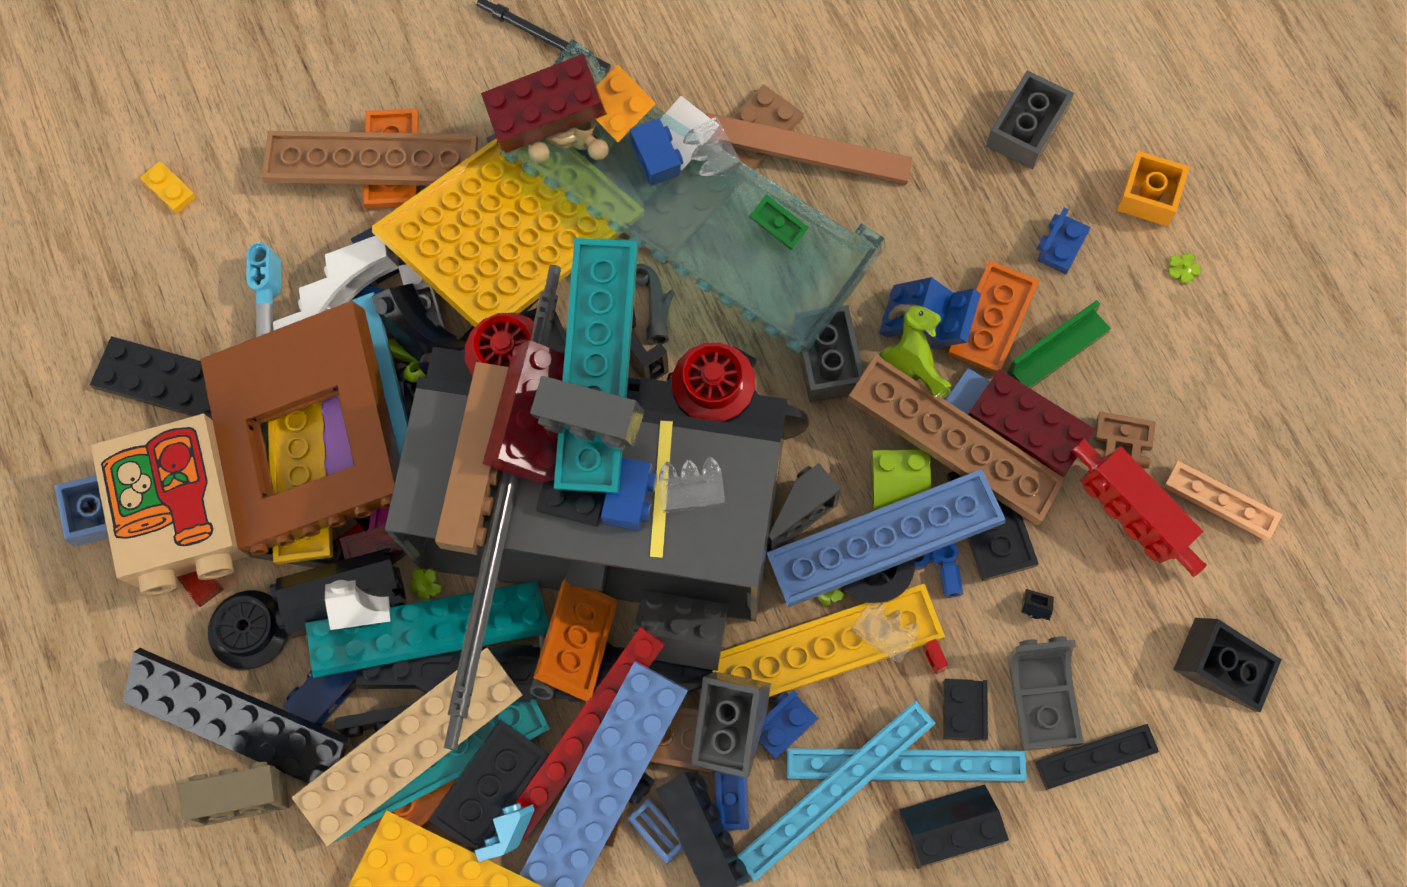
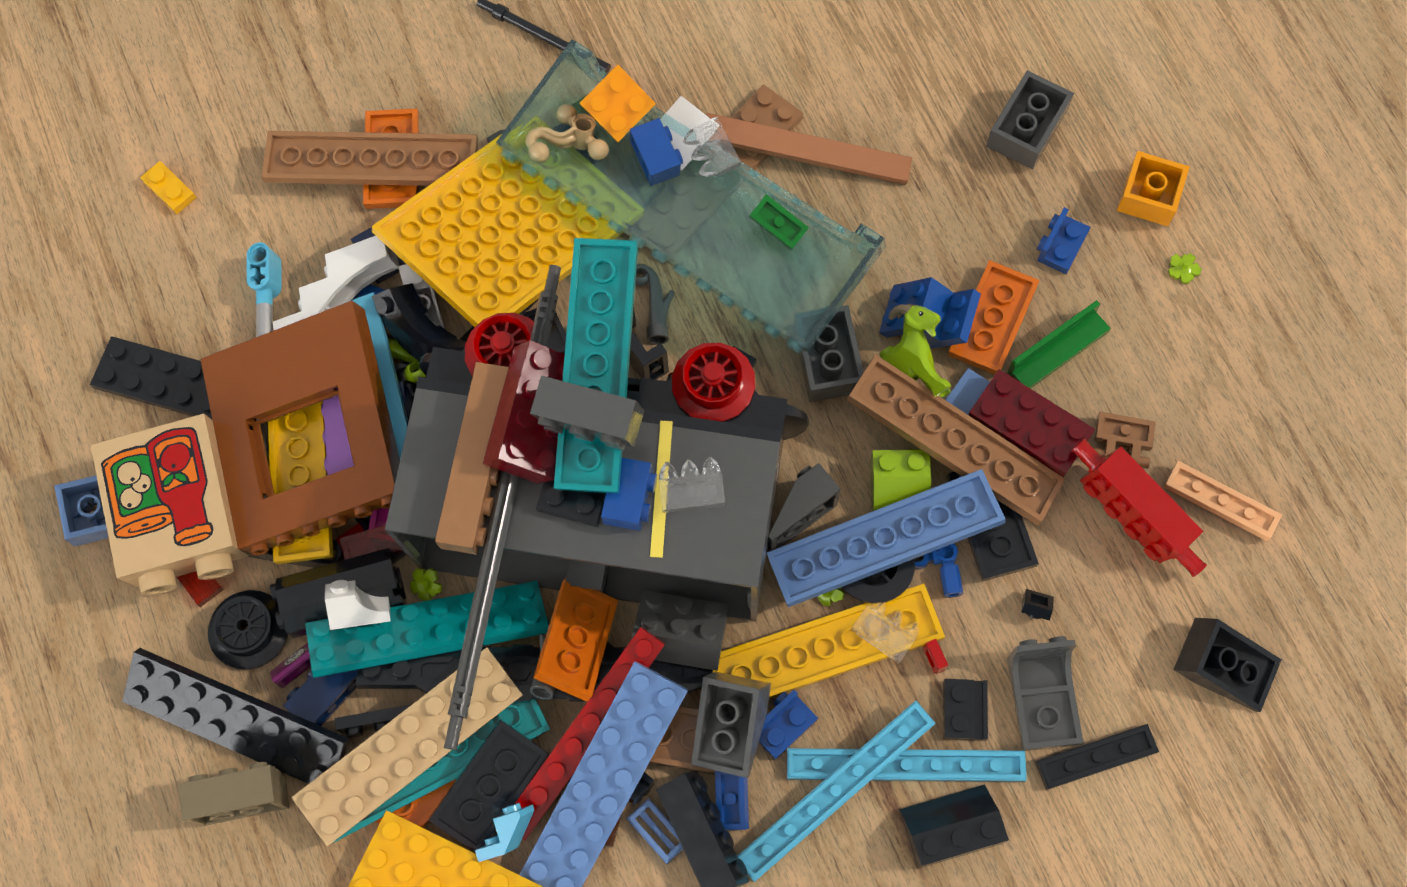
dark red brick [481,54,607,153] -> none
none -> magenta slope [270,643,311,688]

